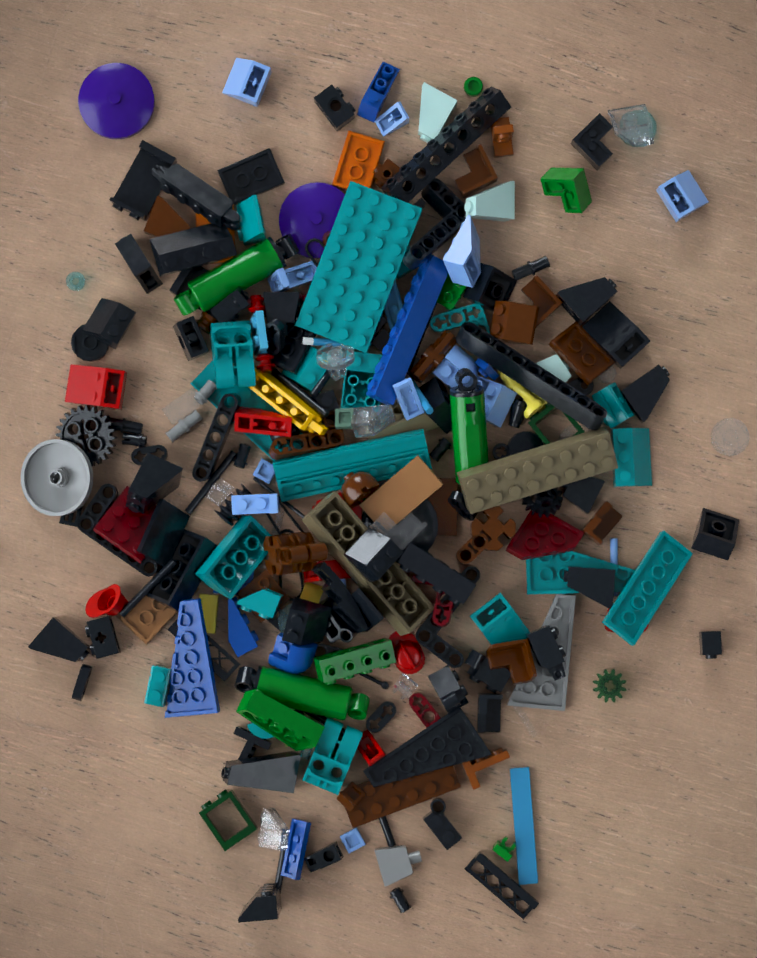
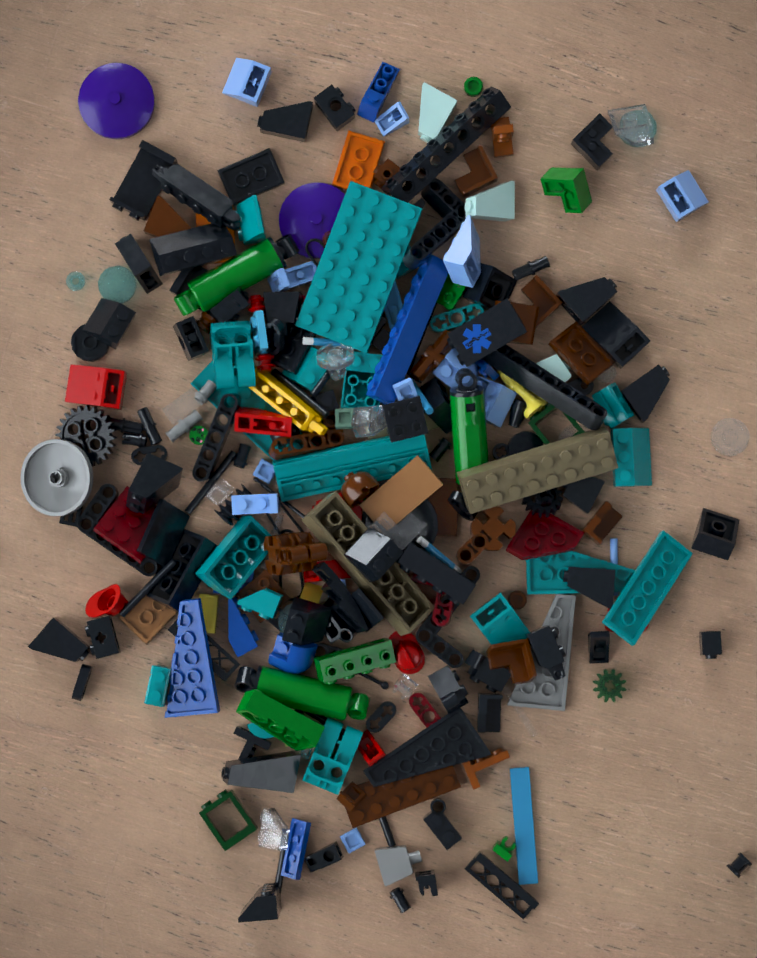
none -> clear light blue tile [98,266,136,304]
none -> black axle [137,407,163,446]
none -> green tile [189,426,208,445]
none -> black slope [257,101,313,142]
none -> black hinge [382,396,428,443]
none -> black hinge [415,870,438,896]
none -> dark azure bar [417,536,462,573]
none -> black panel [447,298,528,367]
none -> reddish brown plate [508,591,527,610]
none -> black slope [588,631,610,664]
none -> black bush [727,852,752,878]

